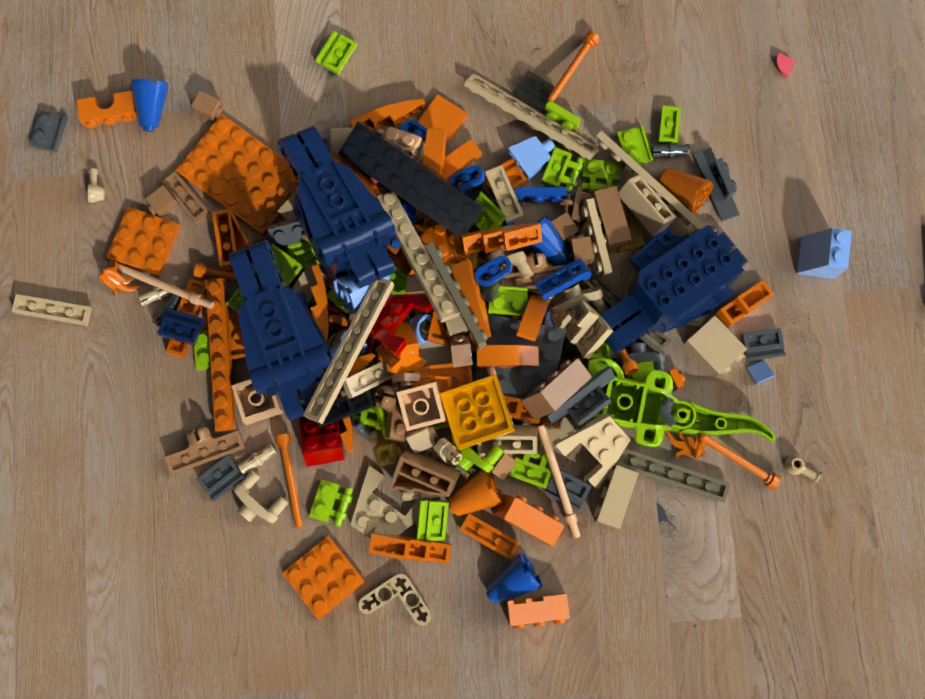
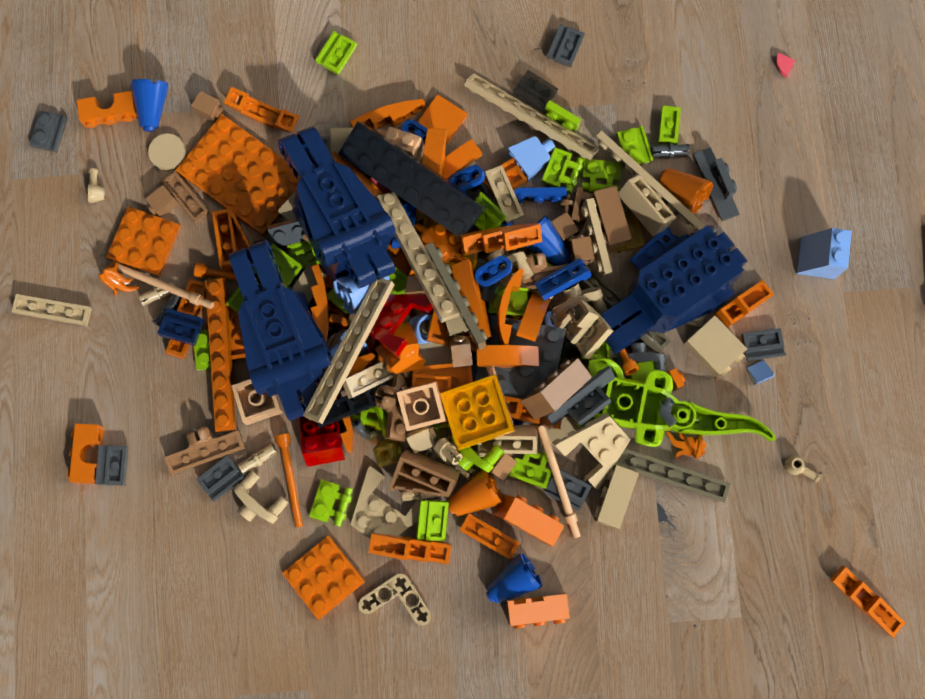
medium nougat plate [392,373,420,386] -> none
orange piece [548,31,600,102] -> none
orange piece [699,433,781,490] -> none
none -> orange arch [67,424,104,485]
none -> dark grey plate [95,445,129,486]
none -> tan tile [148,133,186,171]
none -> orange slope [224,87,300,133]
none -> orange slope [496,269,524,345]
none -> dark grey plate [547,24,585,68]
none -> orange slope [830,566,906,638]

